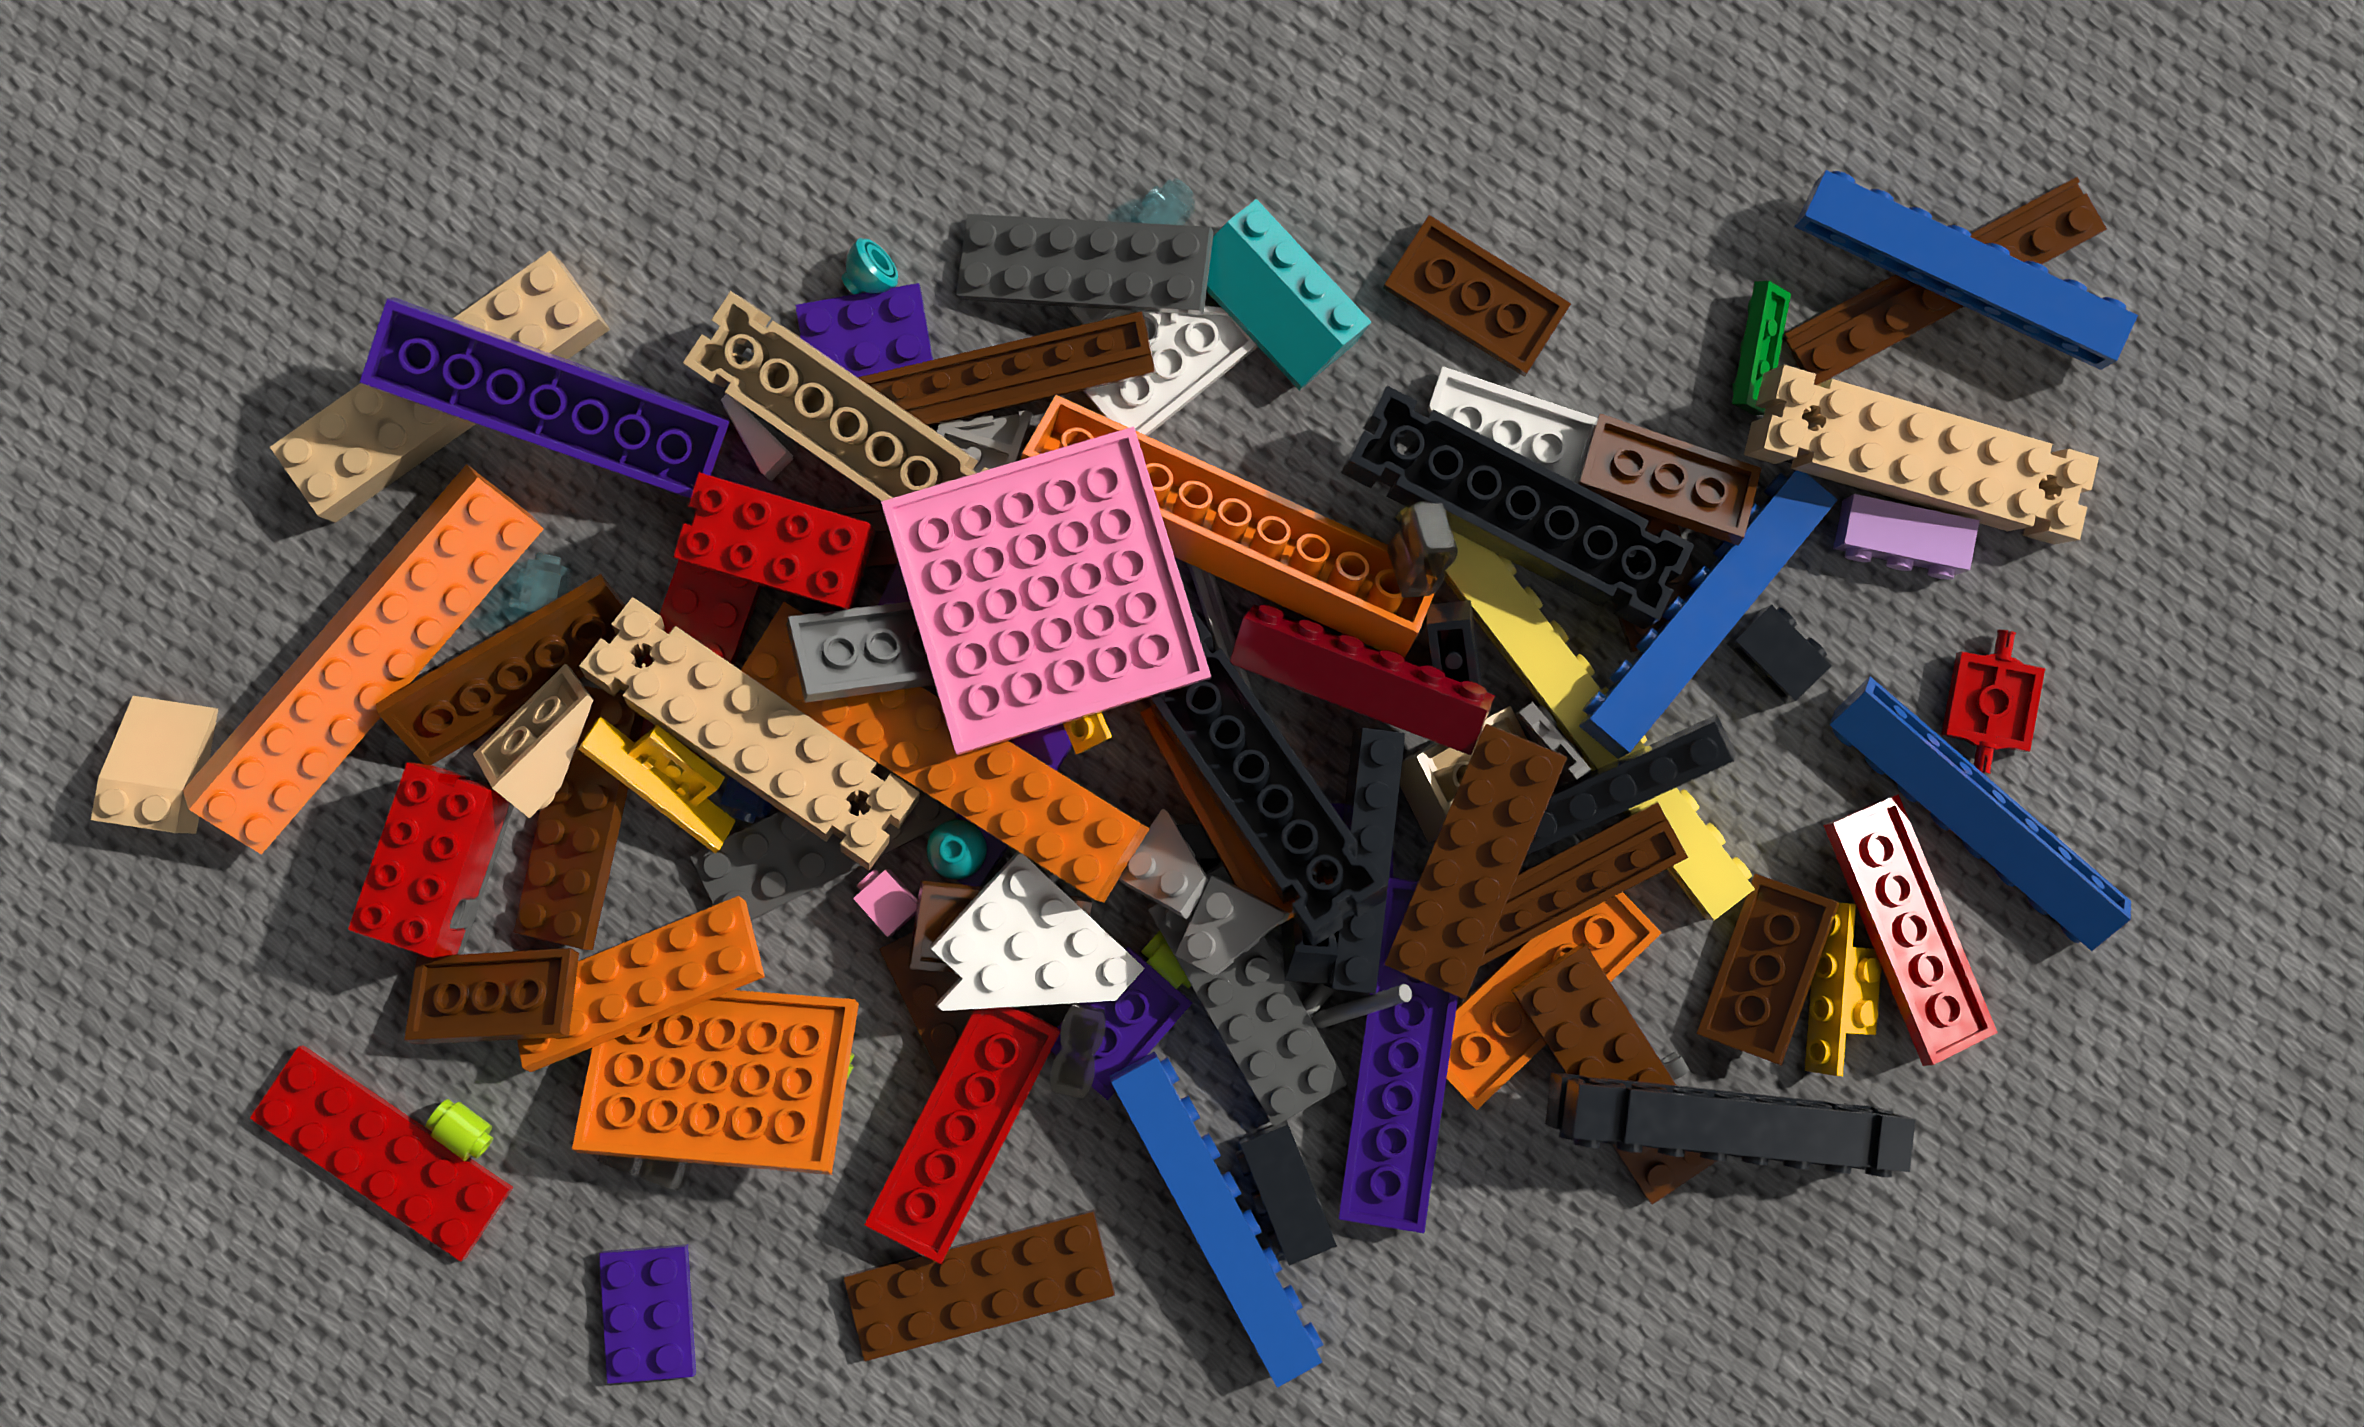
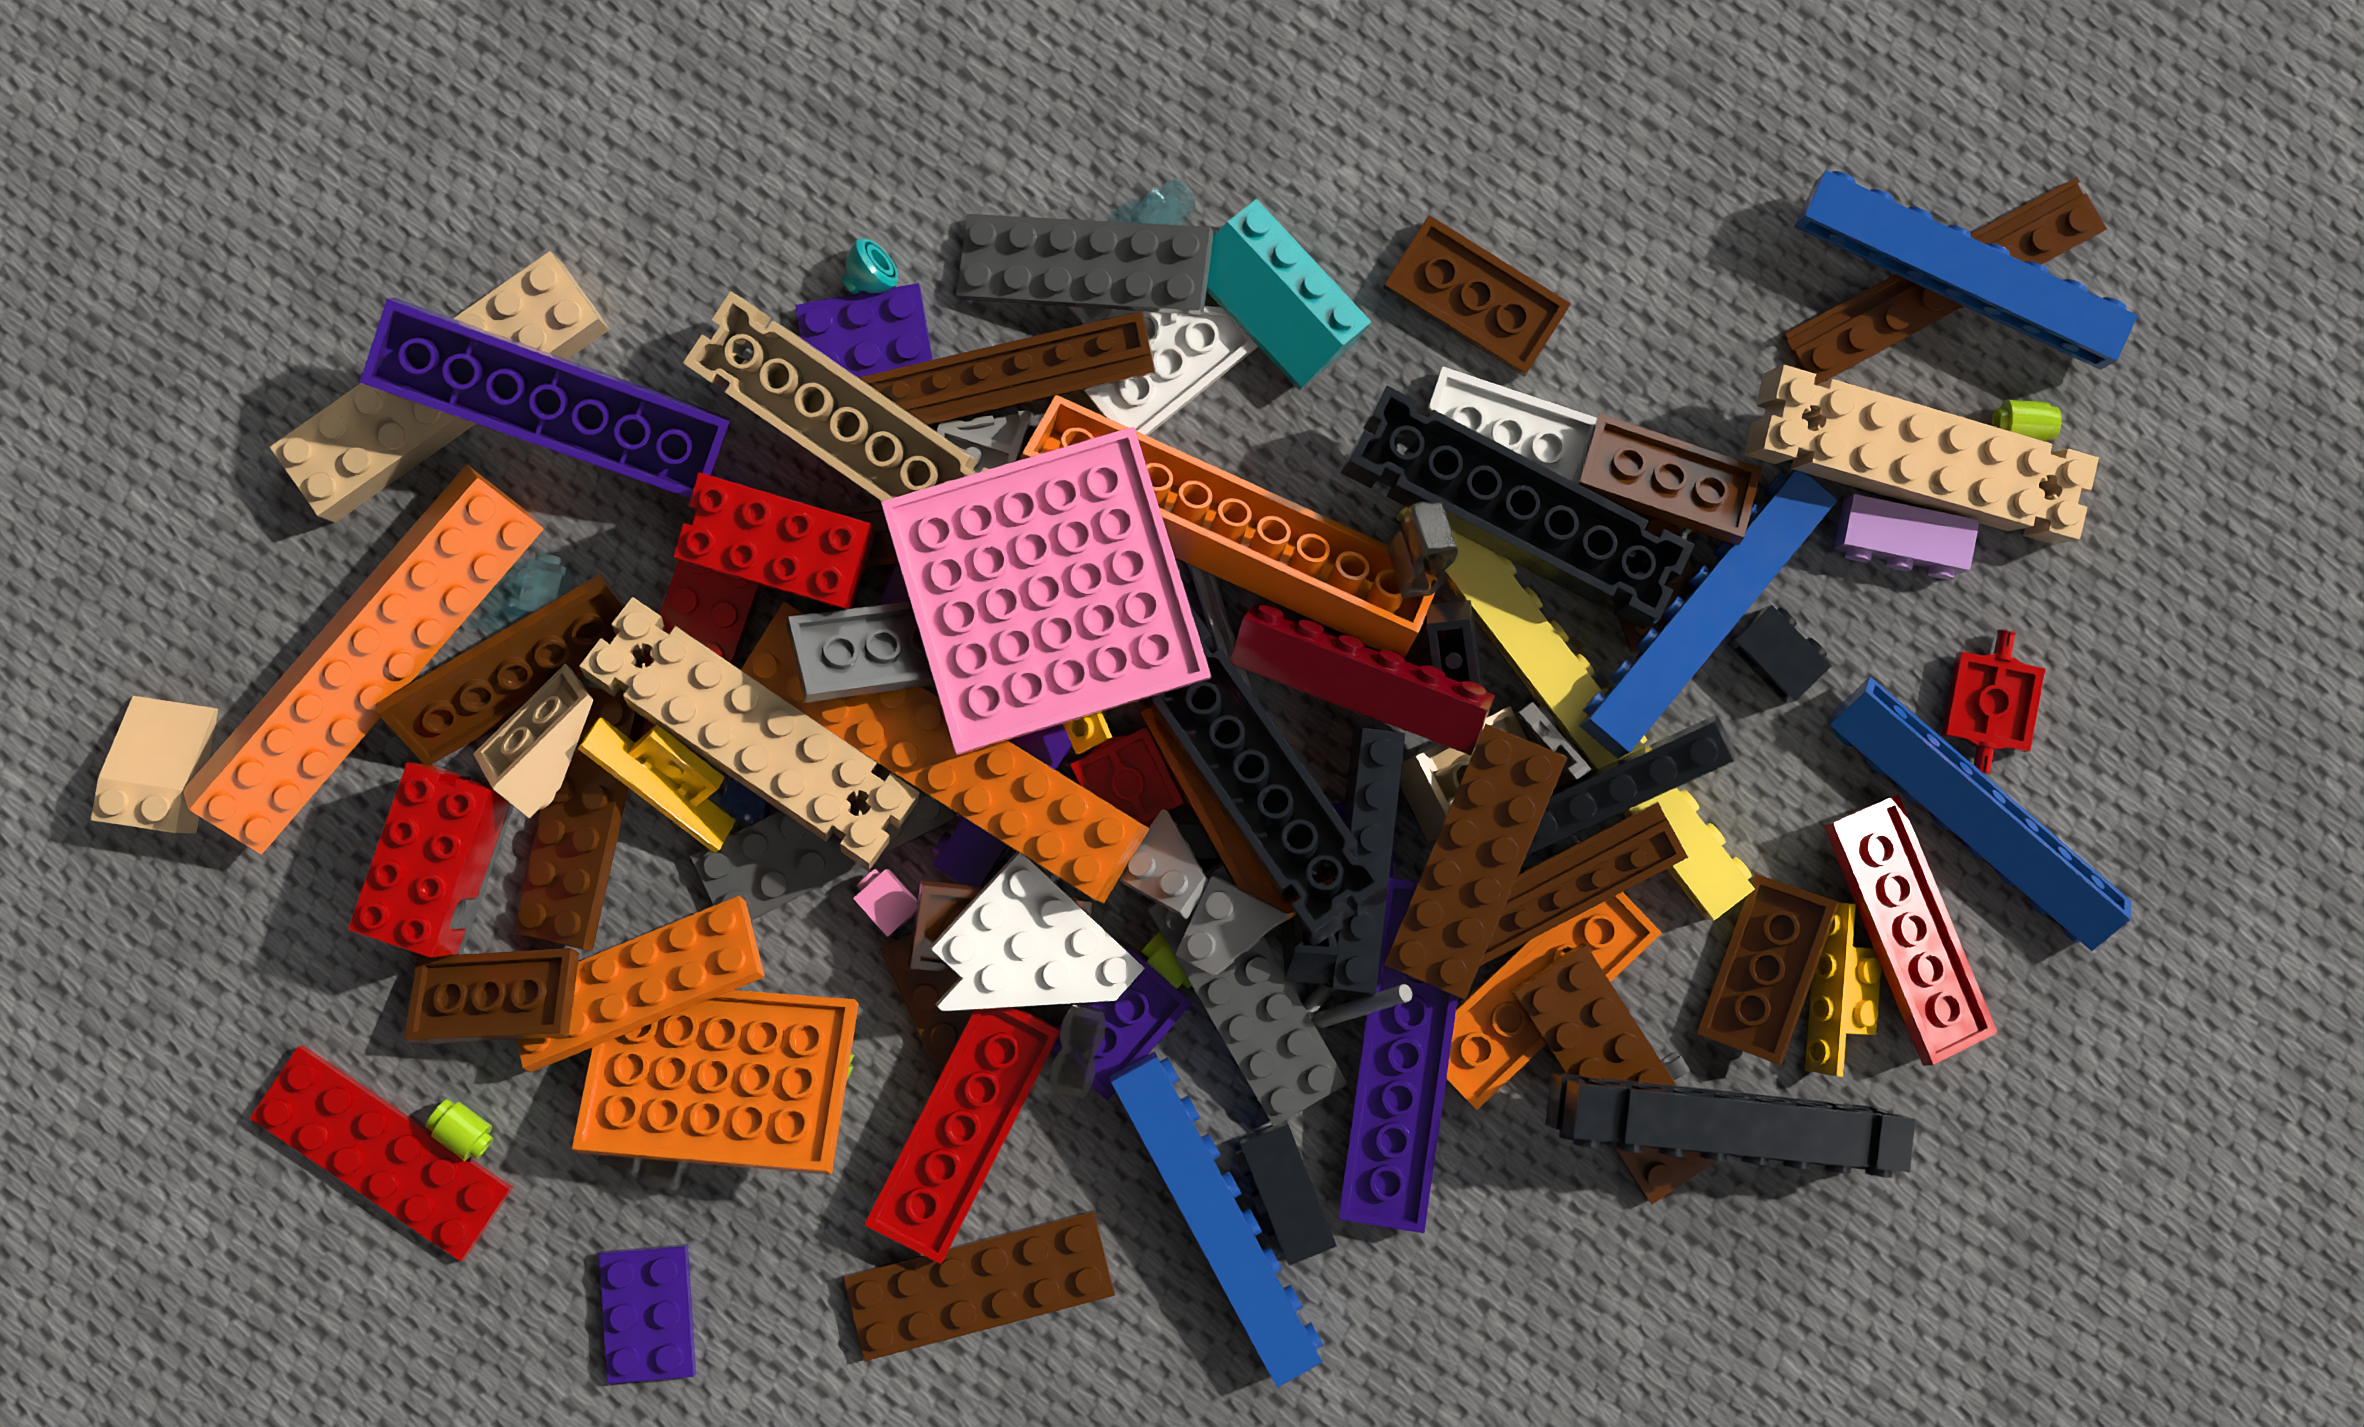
white slope [721,394,793,481] -> none
teal brick [927,819,987,880] -> none
green plate [1732,281,1791,415] -> none
none -> red plate [1070,715,1184,828]
none -> lime brick [1992,400,2062,442]

